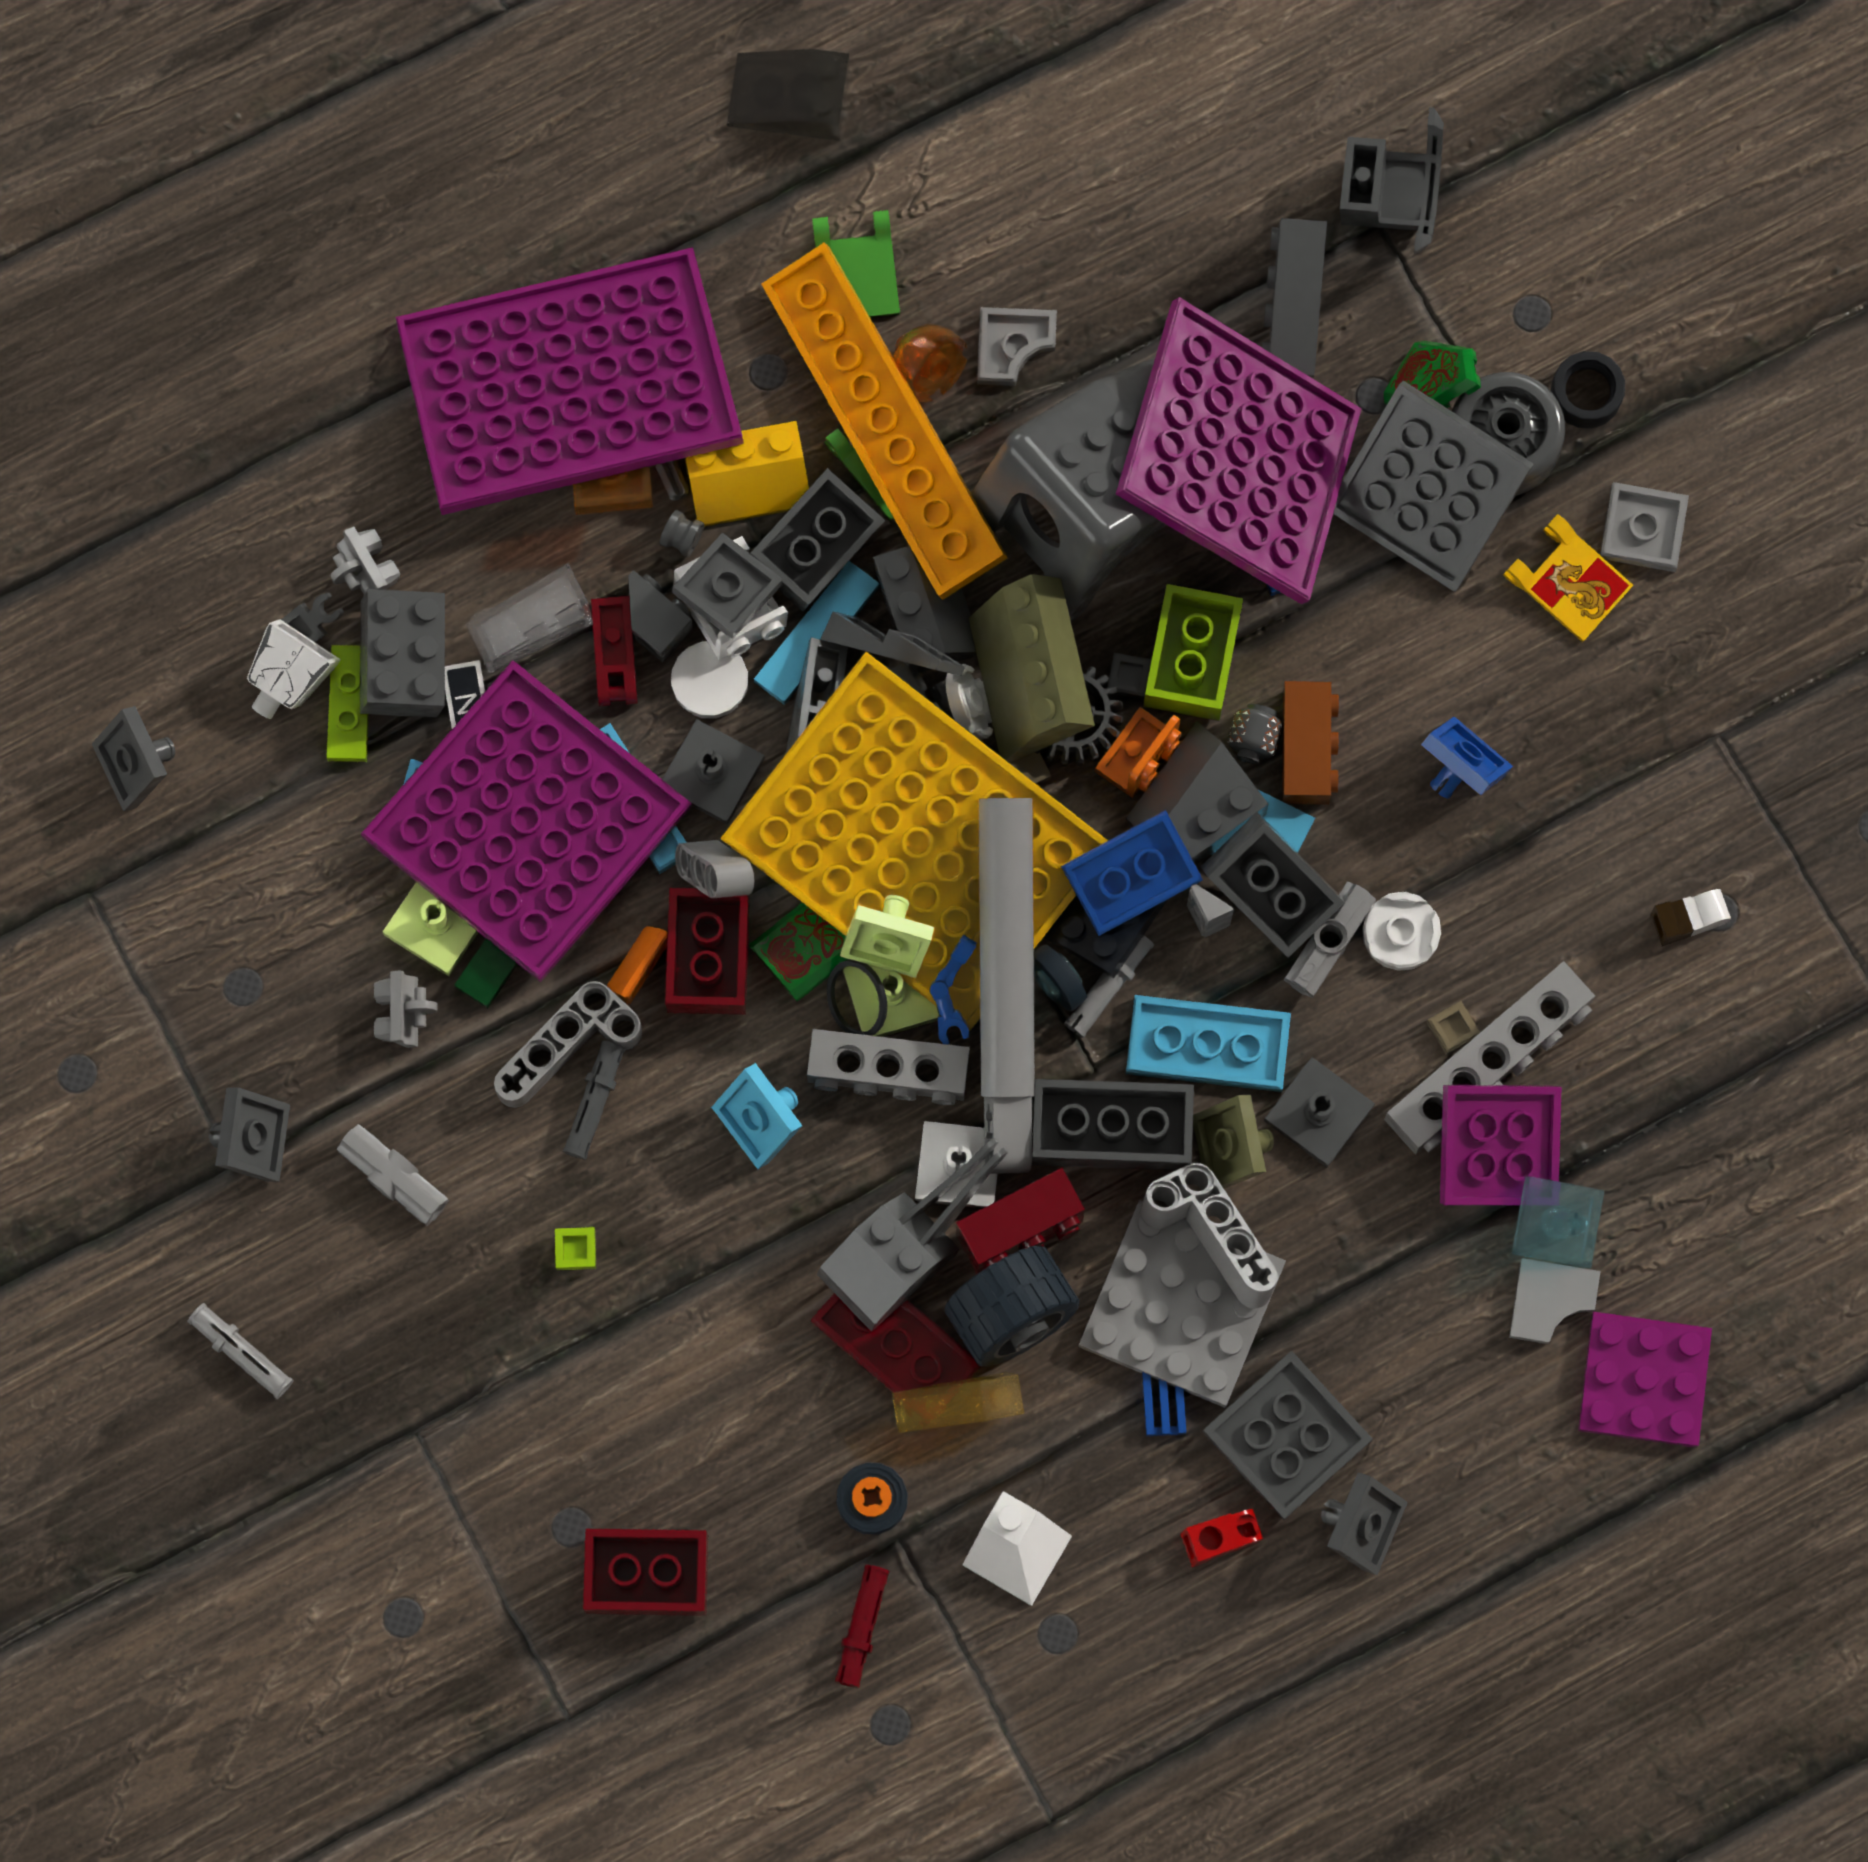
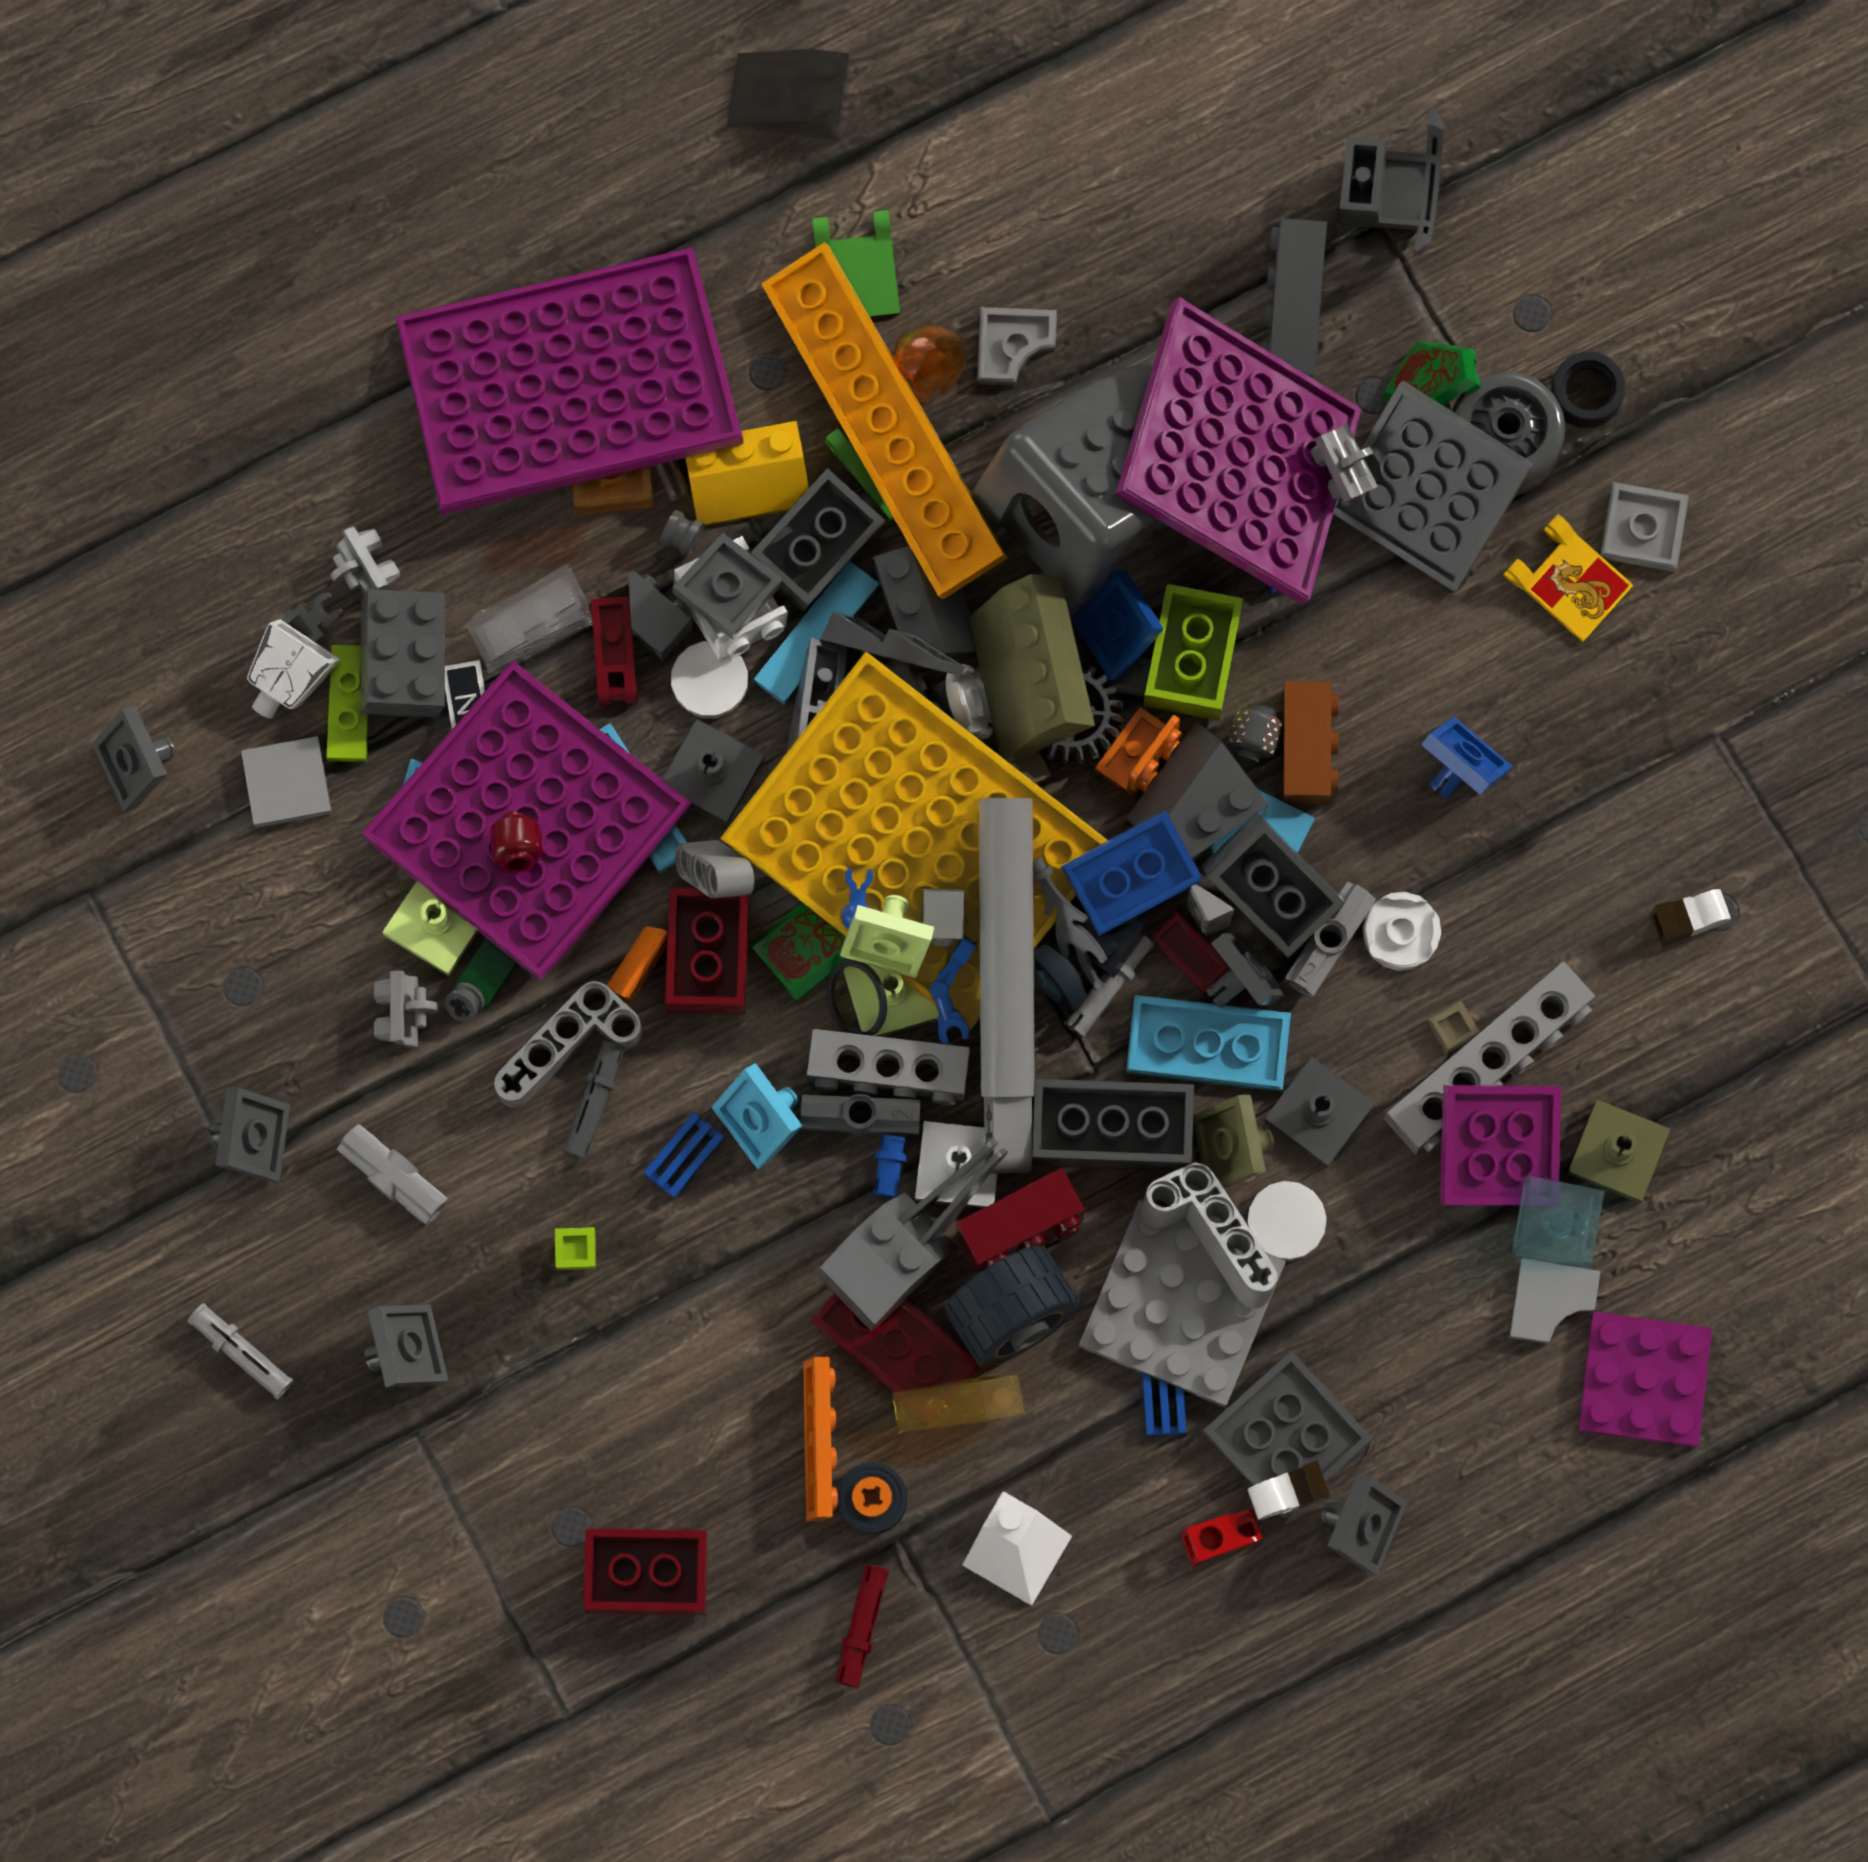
none -> light grey tile [241,736,332,828]
none -> dark grey tile [365,1304,448,1388]
none -> dark grey bush [444,983,485,1023]
none -> dark red head [490,812,543,873]
none -> blue tile [644,1112,725,1199]
none -> dark grey piece [800,1094,921,1136]
none -> orange plate [803,1357,838,1521]
none -> blue arm [841,869,873,929]
none -> blue pin [873,1135,907,1198]
none -> light grey brick [922,889,964,946]
none -> dark grey piece [1033,857,1107,990]
none -> blue tile [1072,570,1164,680]
none -> dark red tile [1149,911,1231,995]
none -> dark grey tile [1206,933,1289,1008]
none -> white tile [1247,1181,1327,1261]
none -> leg [1248,1460,1330,1520]
none -> light grey hips [1311,424,1378,502]
none -> olive tile [1567,1100,1670,1204]

